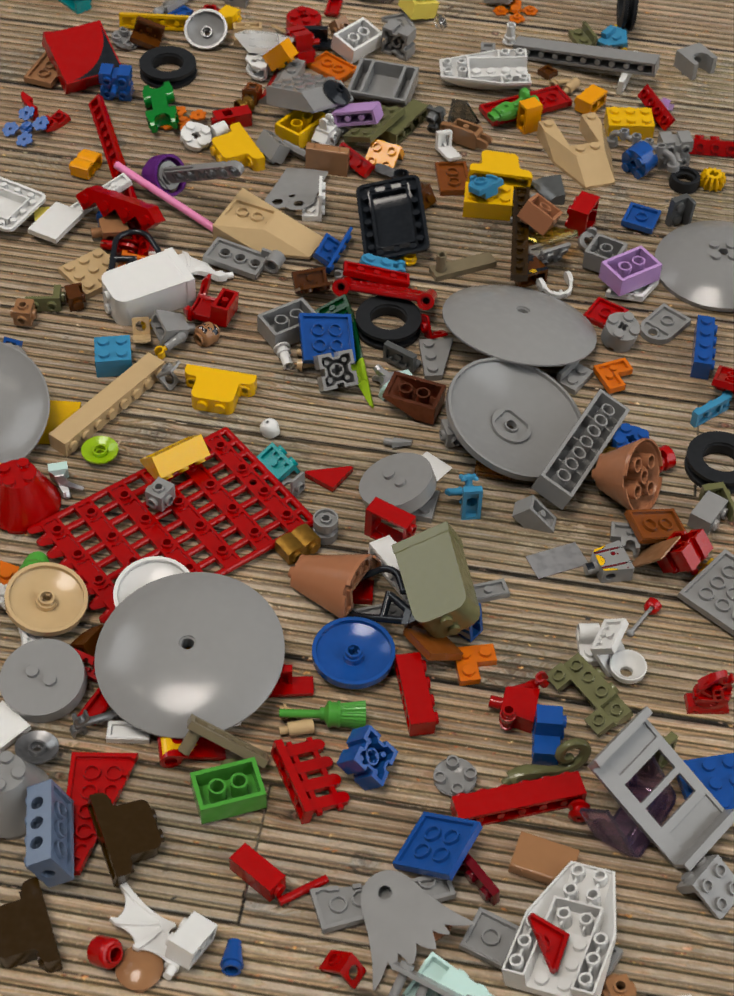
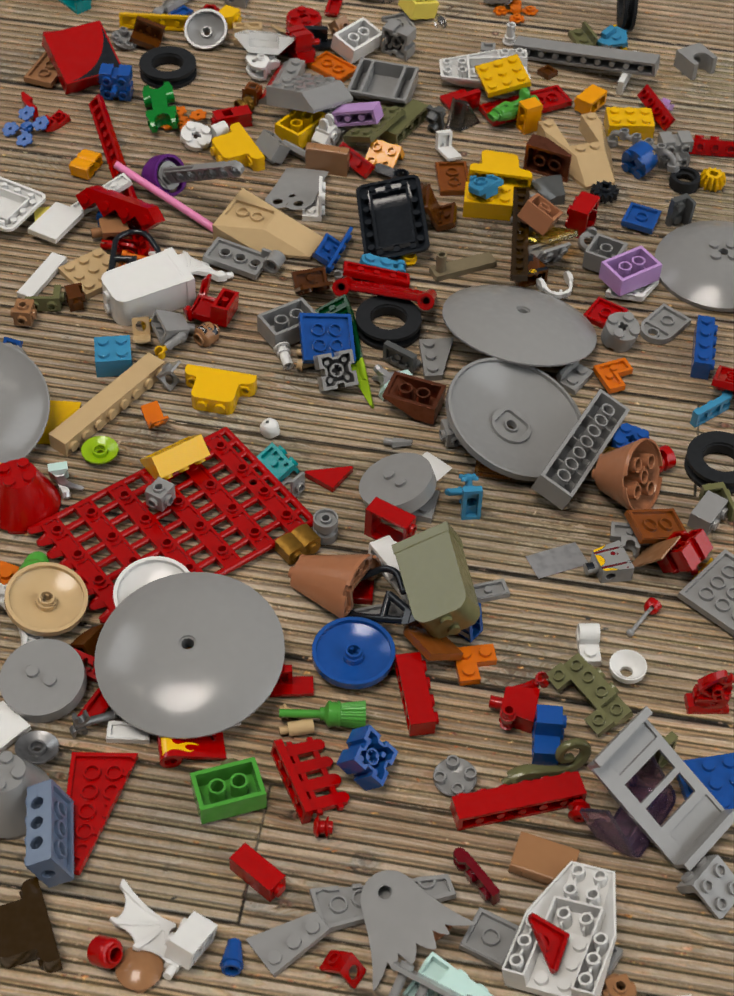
dark brown brick [87,793,164,887] -> none
dark tan piece [178,714,269,768] -> none
light orange brick [262,38,298,72] -> none
red piece [277,874,329,906] -> none
black dish [323,80,351,106] -> none
blue plate [392,812,483,881] -> none
red bracket [420,314,448,339] -> none
medium nougat hinge [440,118,493,150] -> none
light grey slope [512,495,557,533] -> none
tan plant [549,78,581,95] -> none
white bracket [590,618,629,677] -> none
none -> white tile [17,252,68,299]
none -> orange bracket [140,401,169,429]
none -> light grey wing [246,911,331,978]
none -> red wheel [313,816,333,839]
none -> reddish brown bracket [424,188,457,232]
none -> red bracket [440,88,481,115]
none -> yellow plate [475,54,531,98]
none -> copper slope [523,134,572,183]
none -> black gear [590,180,619,204]

